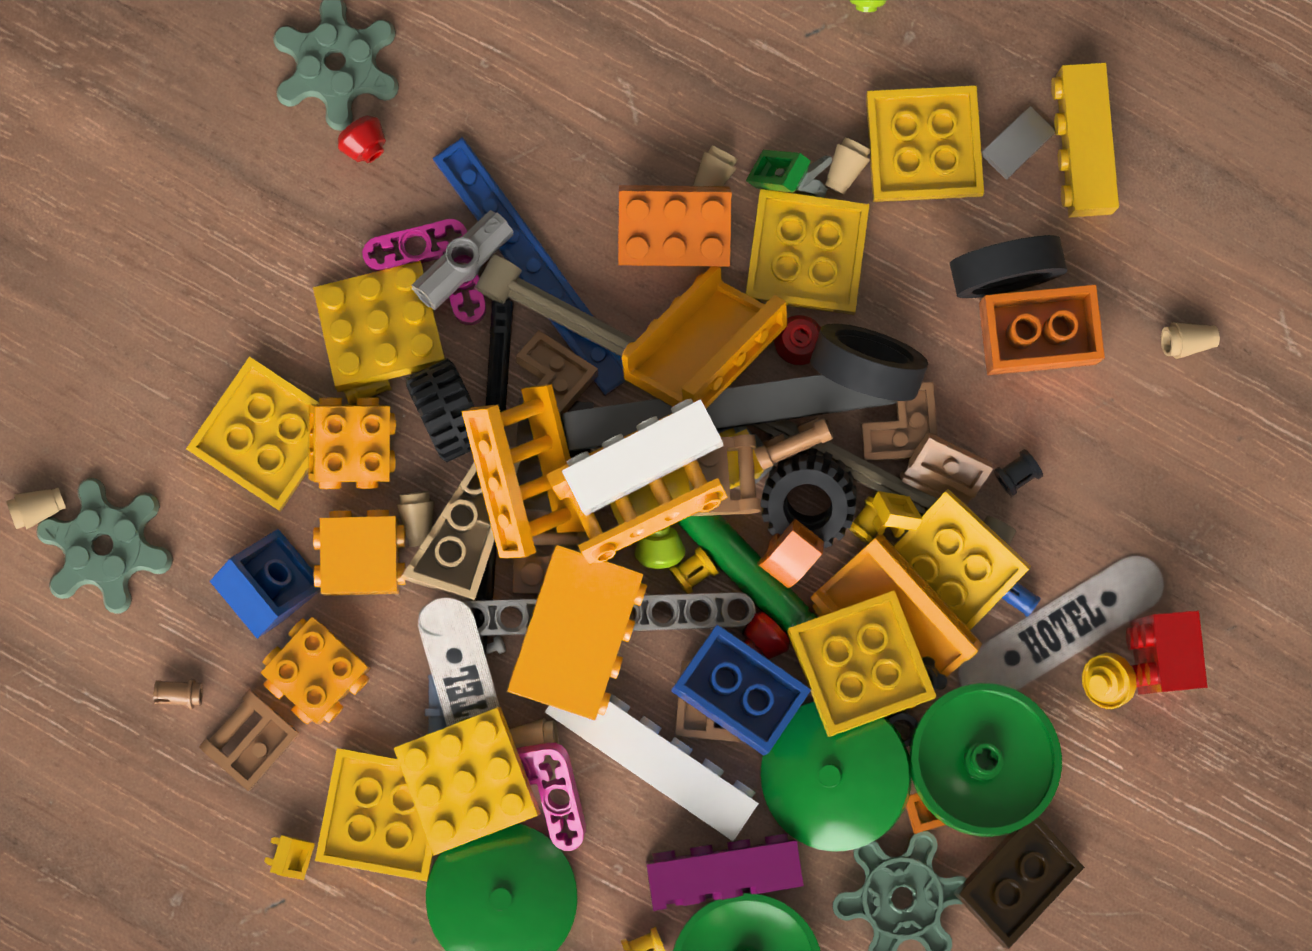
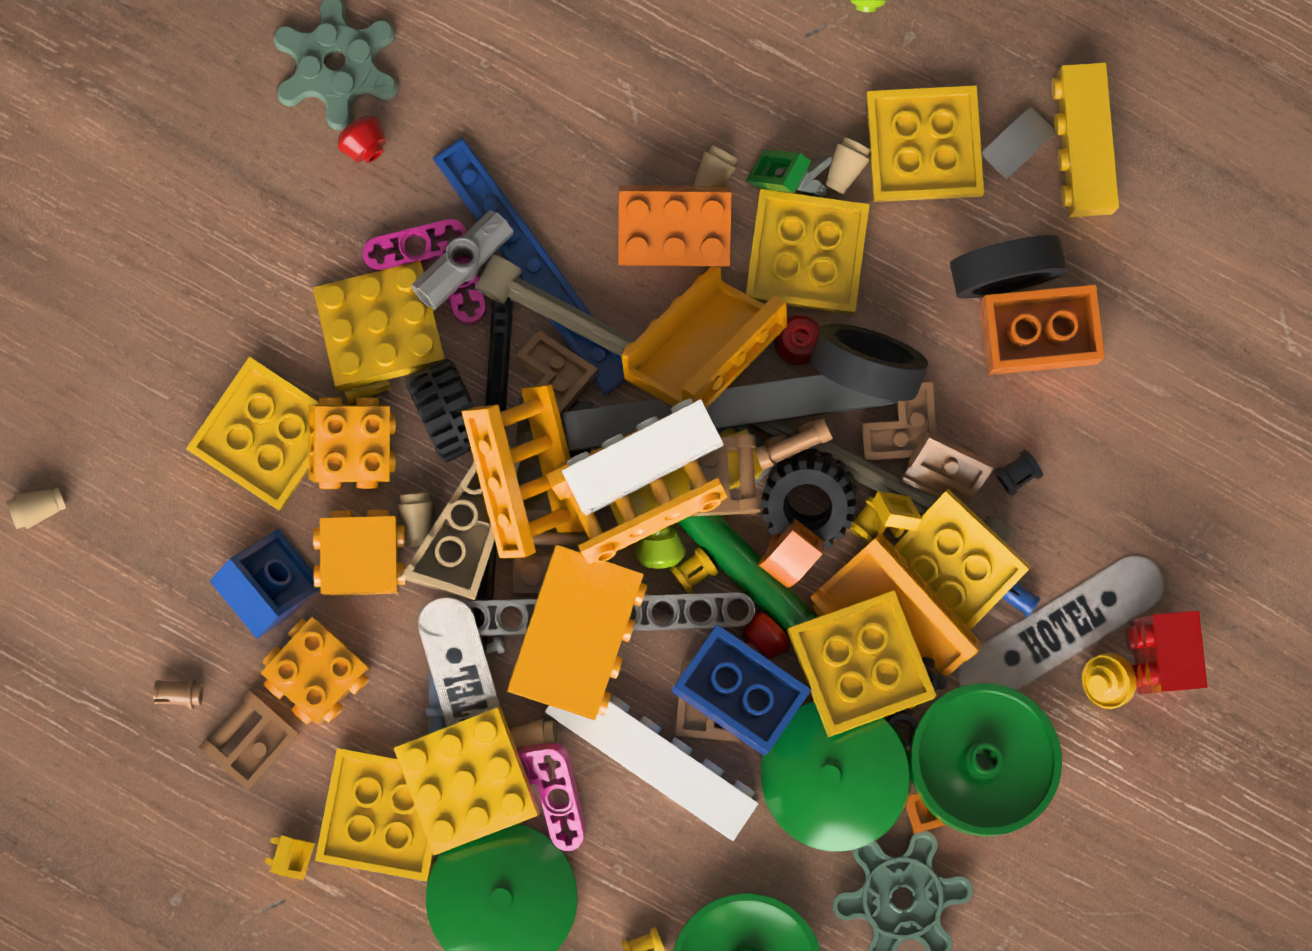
sand green plate [36,478,173,614] -> none
magenta wedge [646,833,804,911] -> none
dark brown plate [954,817,1085,949] -> none
tan cone [1161,322,1220,359] -> none

